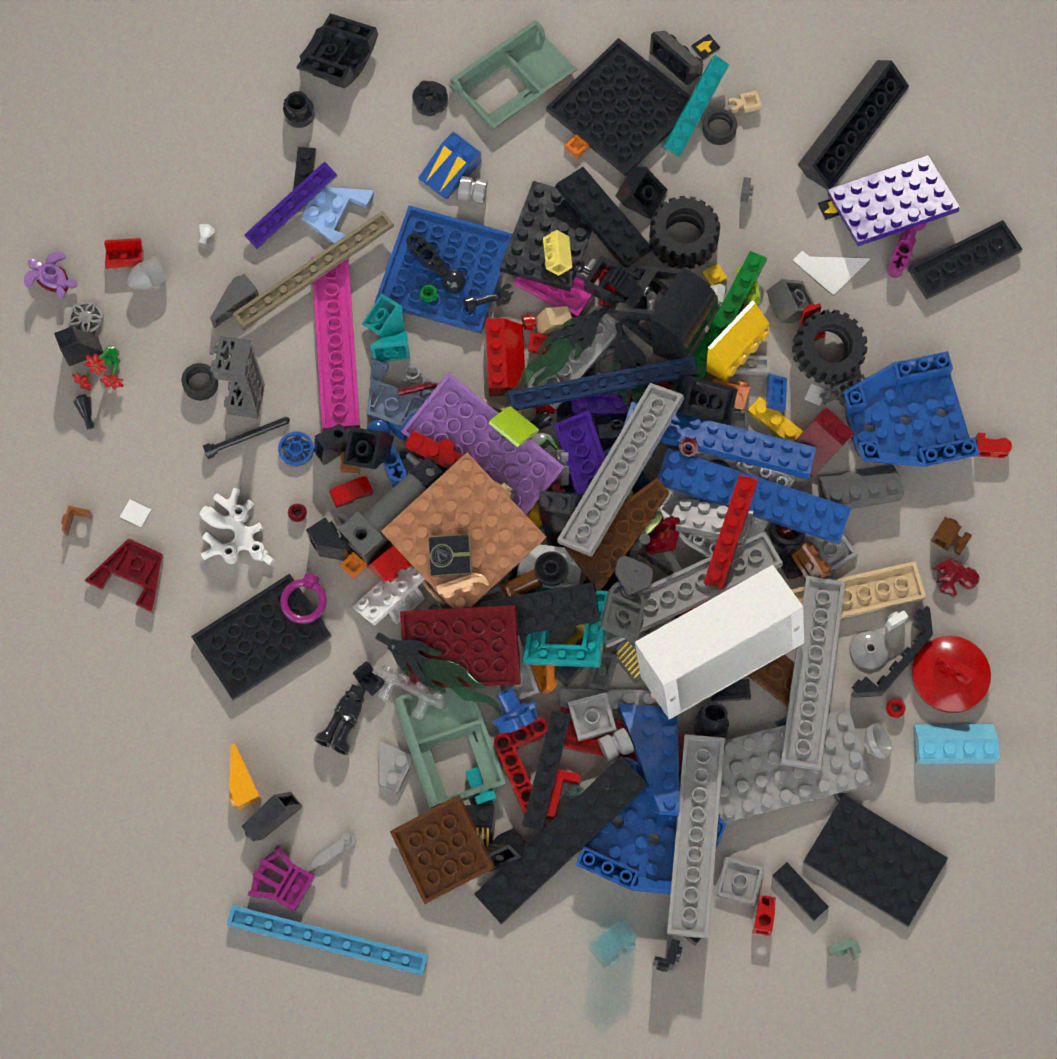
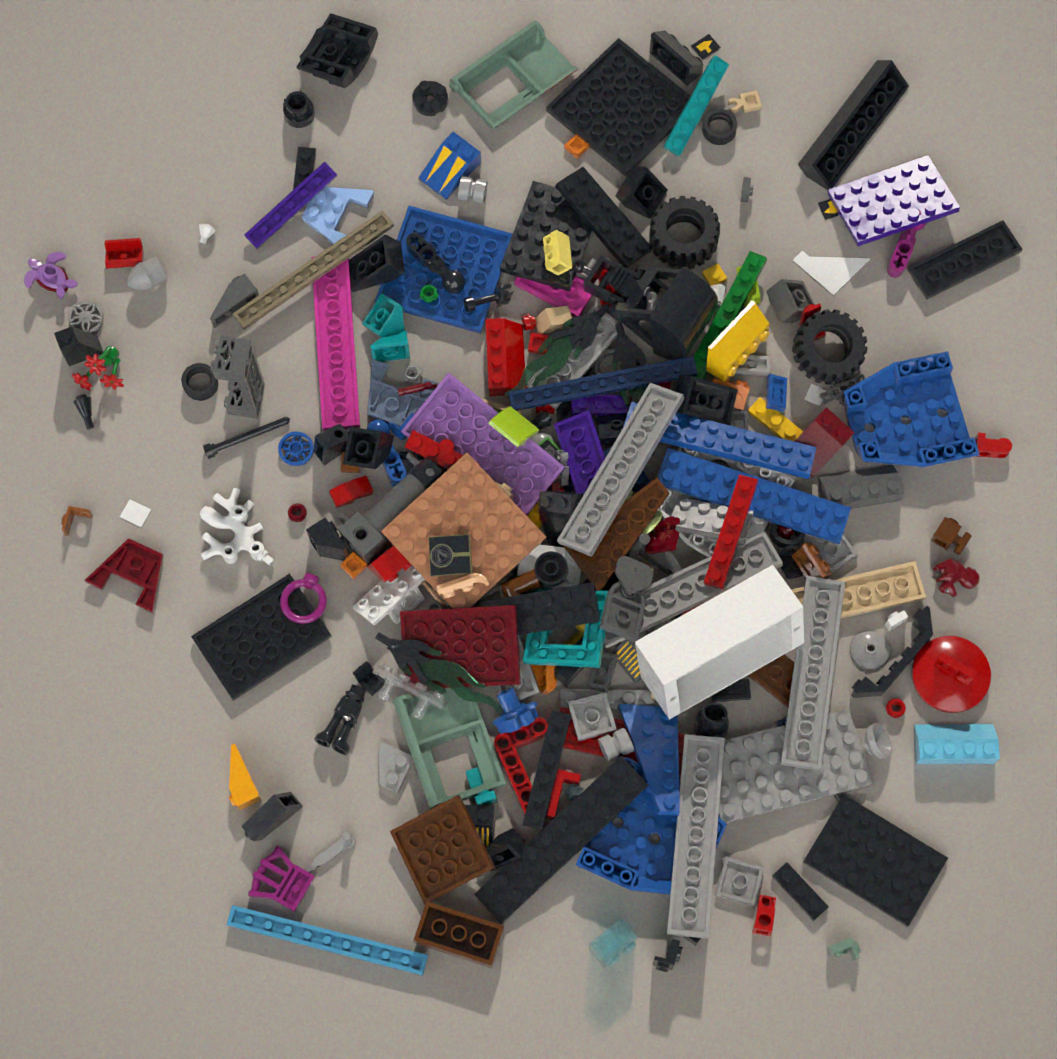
dark red plate [679,438,699,456] -> none
none -> black slope [349,234,405,292]
none -> reddish brown brick [413,901,504,969]

